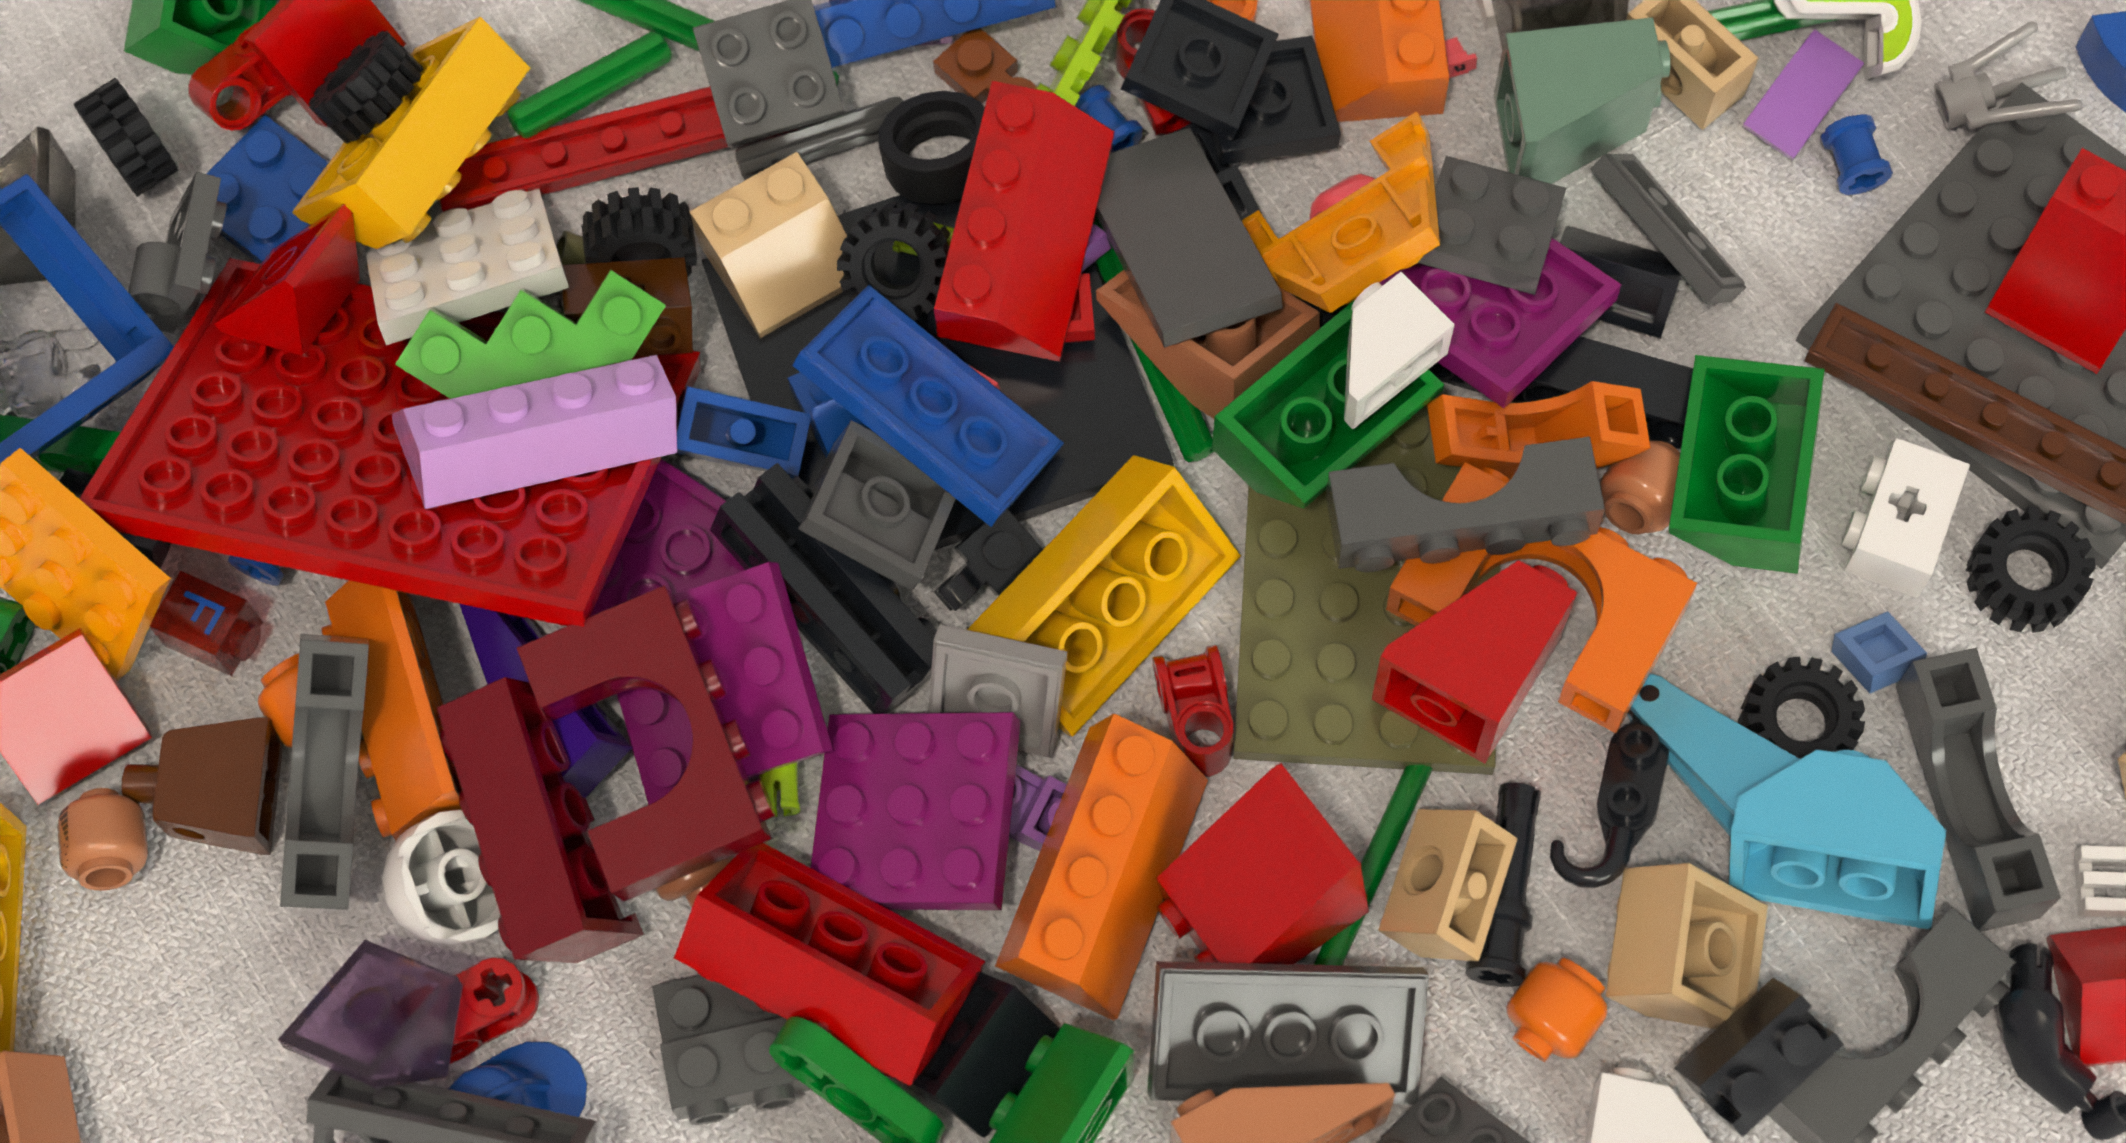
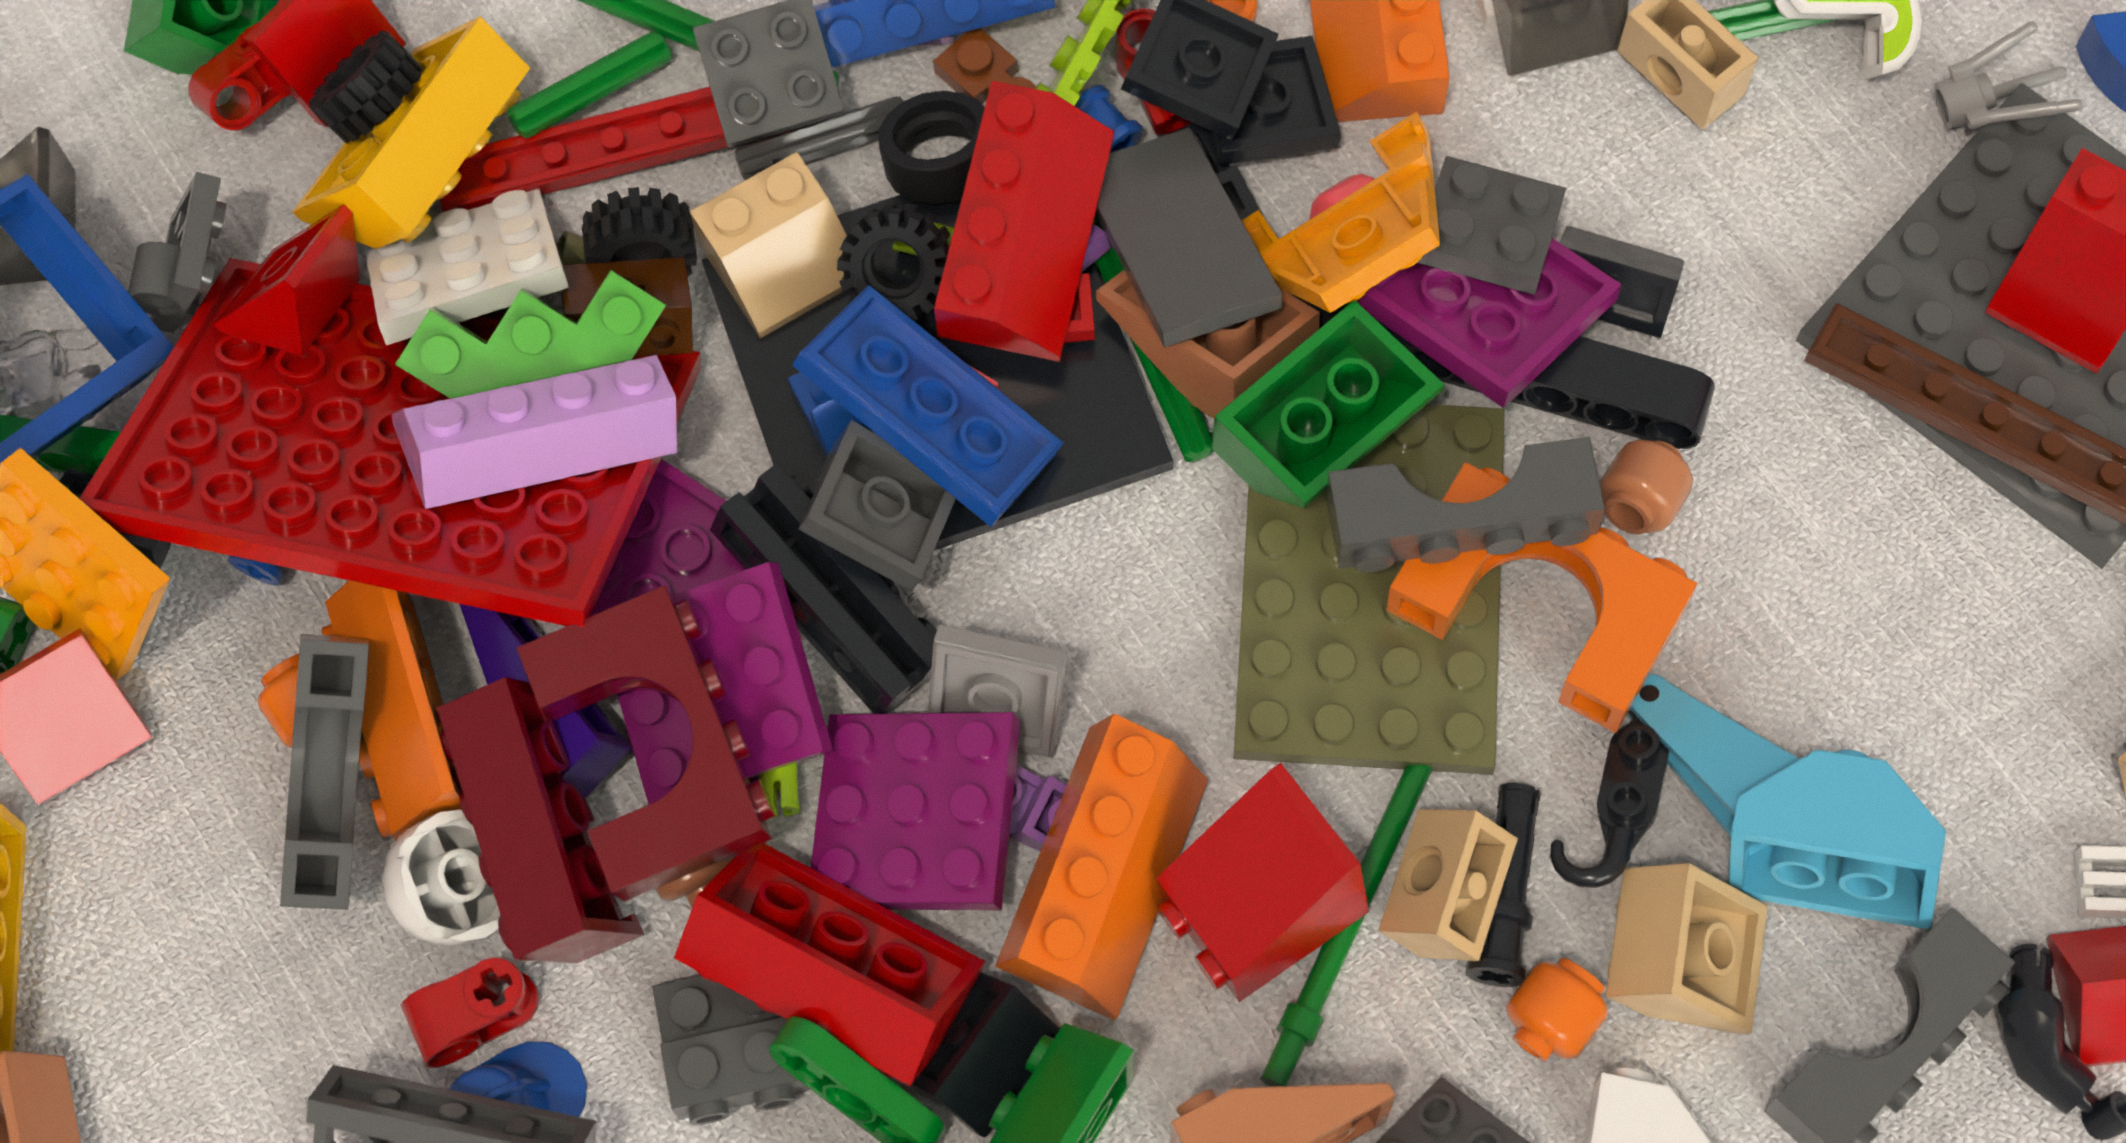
nougat head [57,788,148,890] -> none
black tyre [73,78,179,197] -> none
reddish brown torso [122,717,284,855] -> none
clear red brick [150,570,263,676] -> none
blue plate [206,115,328,264] -> none
clear purple slope [277,940,463,1088] -> none
blue slope [676,386,811,477] -> none
black plate [933,509,1043,611] -> none
yellow slope [967,455,1241,737] -> none
dark grey tile [1147,961,1429,1104] -> none
red piece [1152,645,1233,777] -> none
white slope [1344,272,1454,429] -> none
red slope [1371,560,1578,764] -> none
orange arch [1427,381,1651,480] -> none
coral piece [1445,37,1477,78] -> none
sand green slope [1493,17,1671,184] -> none
dark grey tile [1590,154,1746,304] -> none
green slope [1669,355,1825,574] -> none
black brick [1674,977,1844,1137] -> none
black tyre [1738,656,1865,759] -> none
medium lavender slope [1742,29,1864,161] -> none
blue bush [1820,114,1893,195] -> none
medium blue plate [1831,611,1927,693] -> none
white brick [1841,438,1970,598] -> none
dark grey arch [1896,647,2061,932] -> none
black tyre [1966,507,2096,633] -> none

